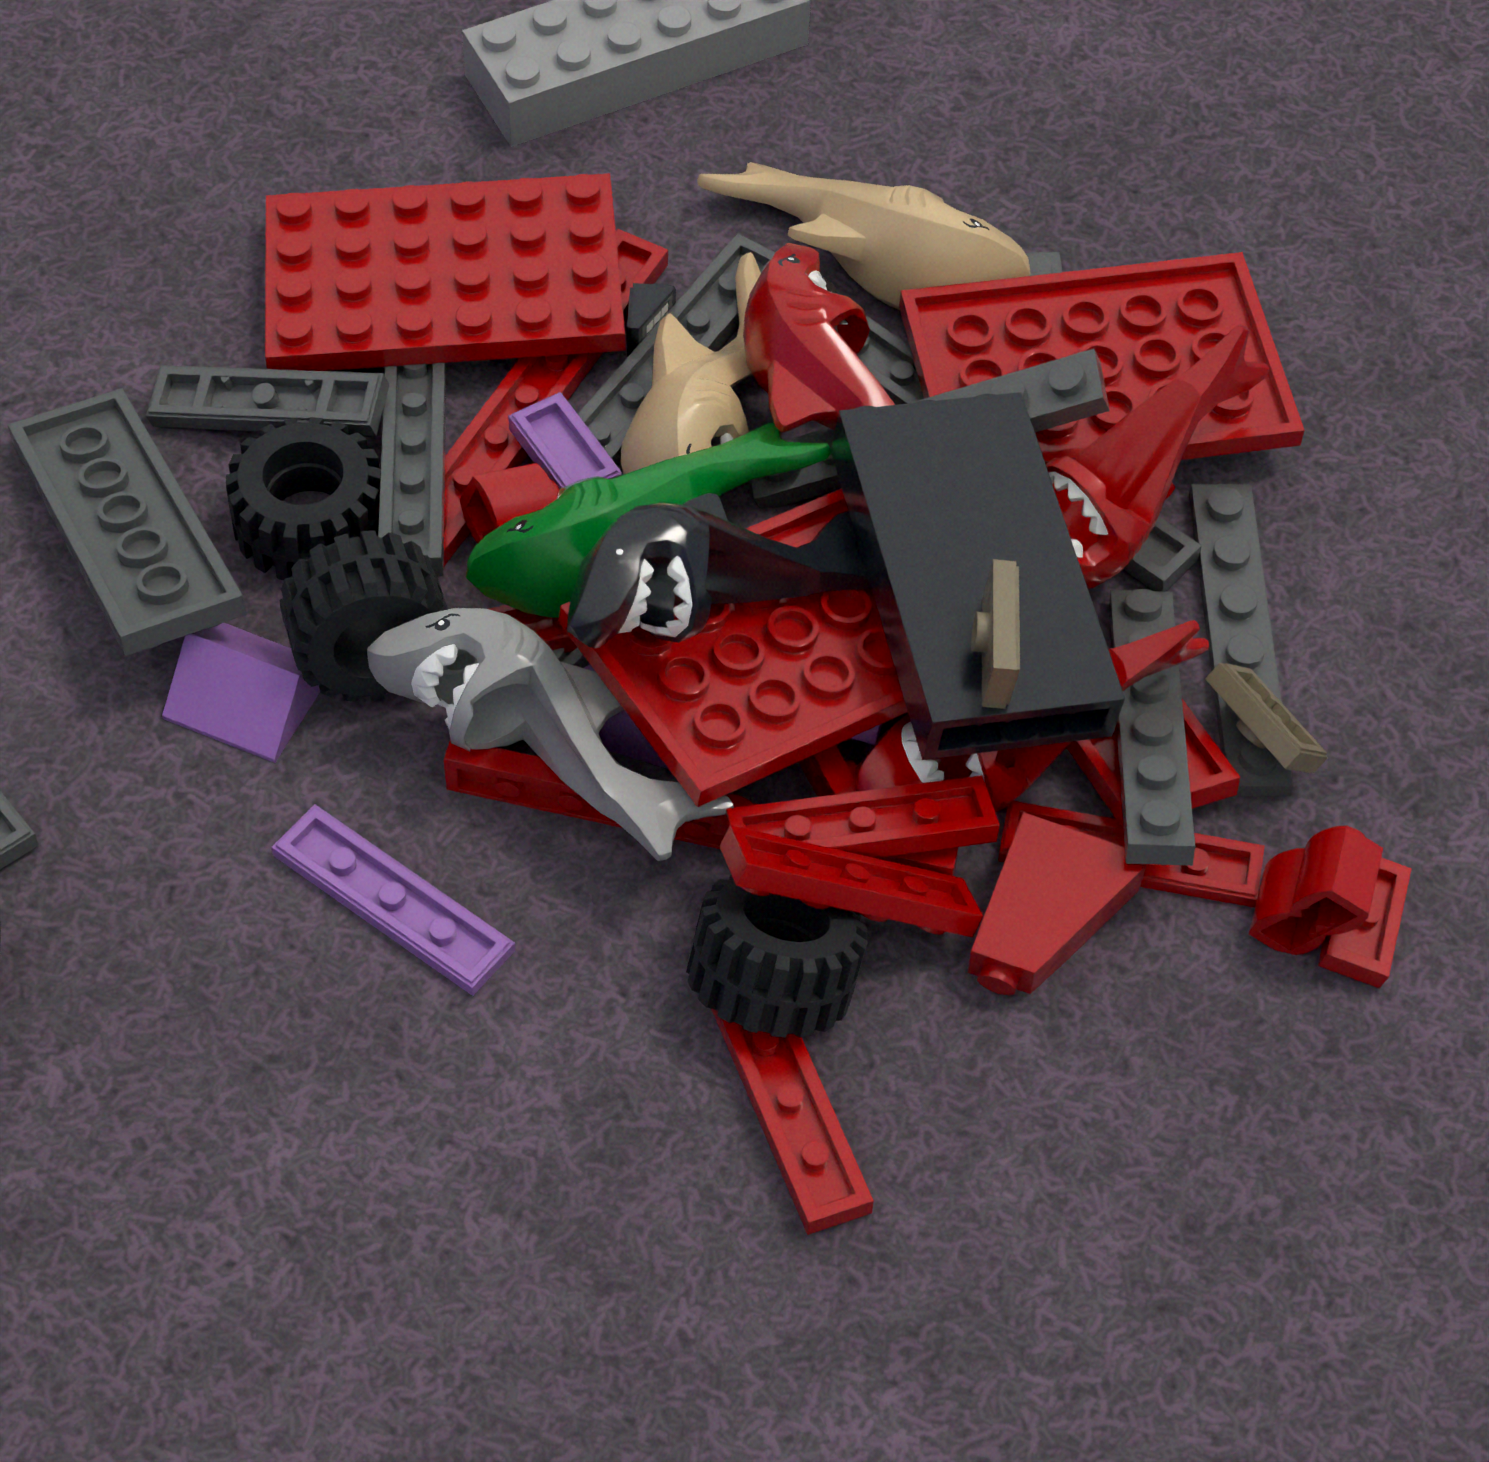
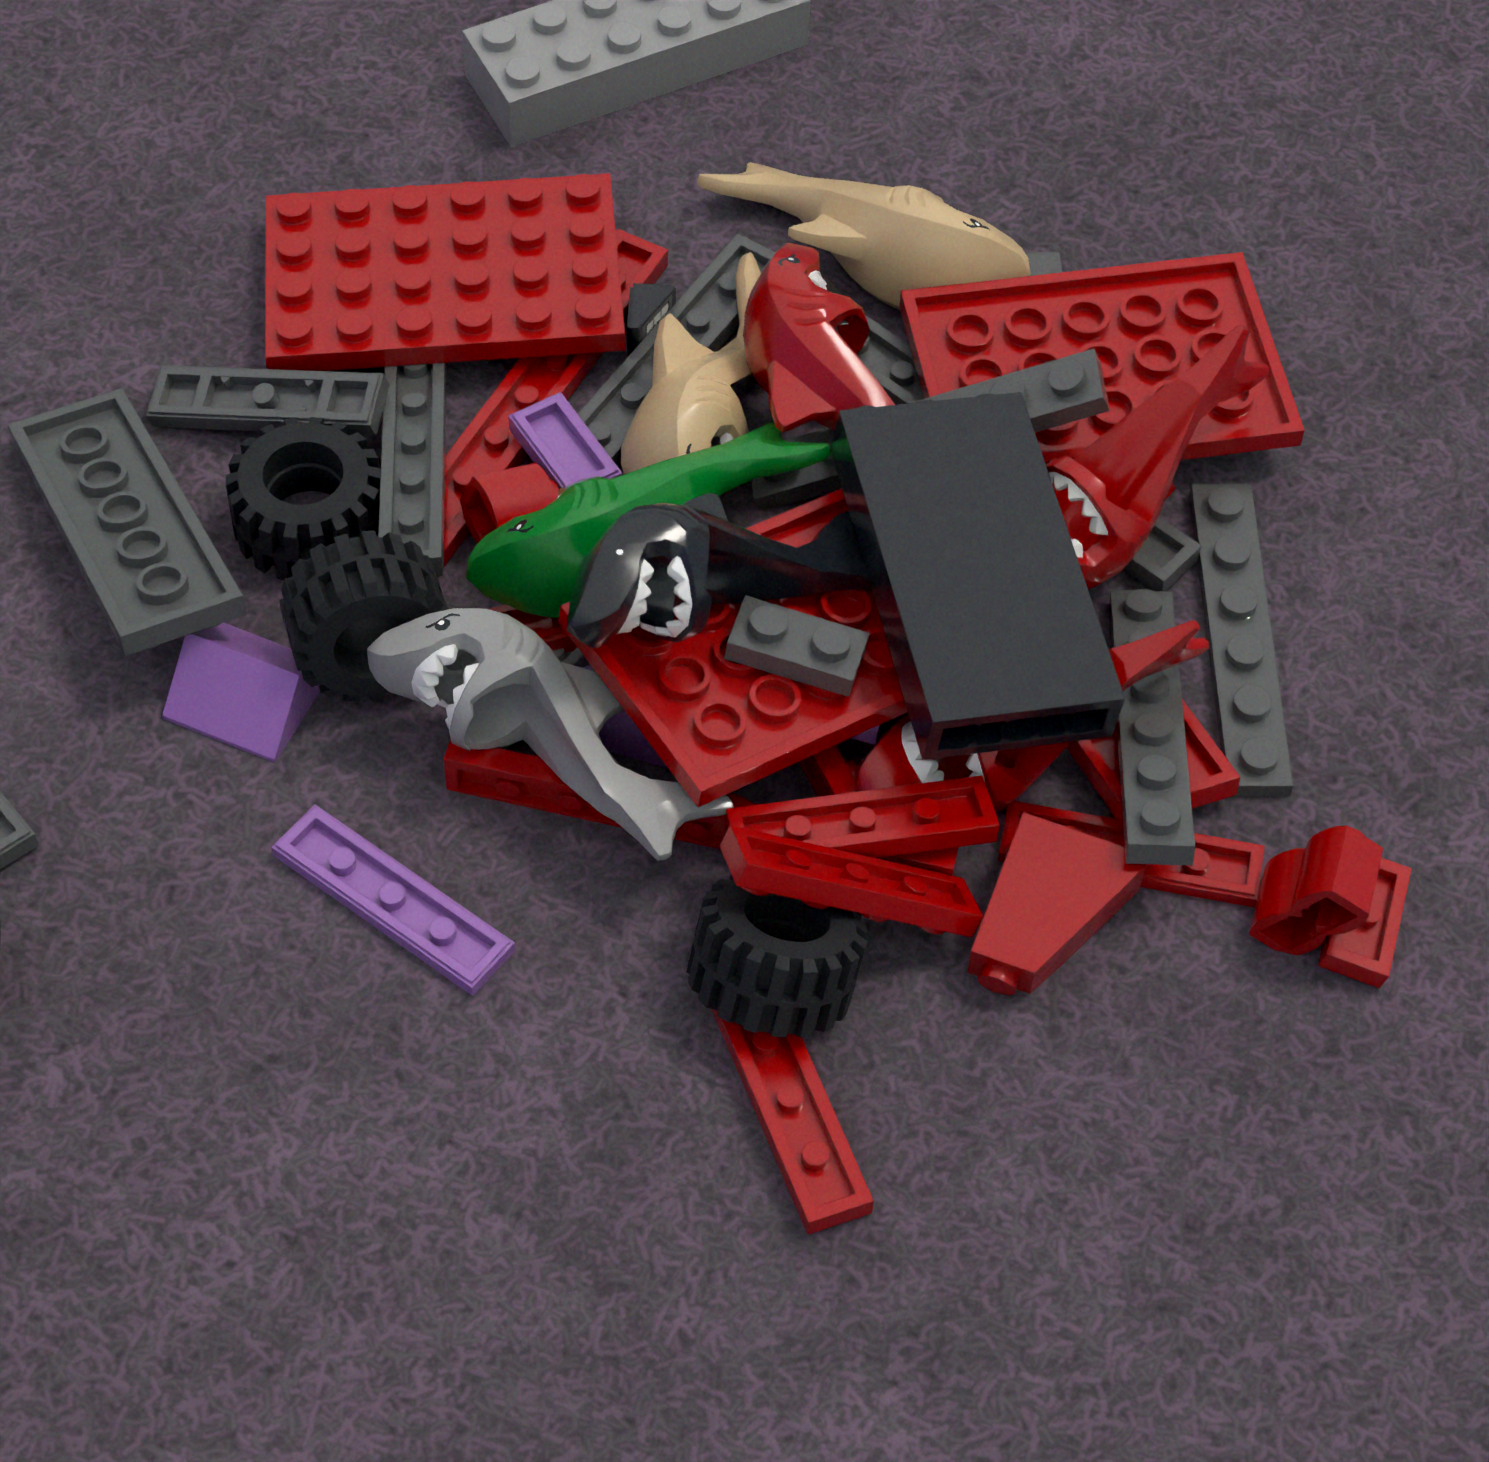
dark tan plate [971,559,1020,709] -> none
dark tan plate [1205,663,1328,773] -> none
none -> dark grey plate [724,595,870,697]

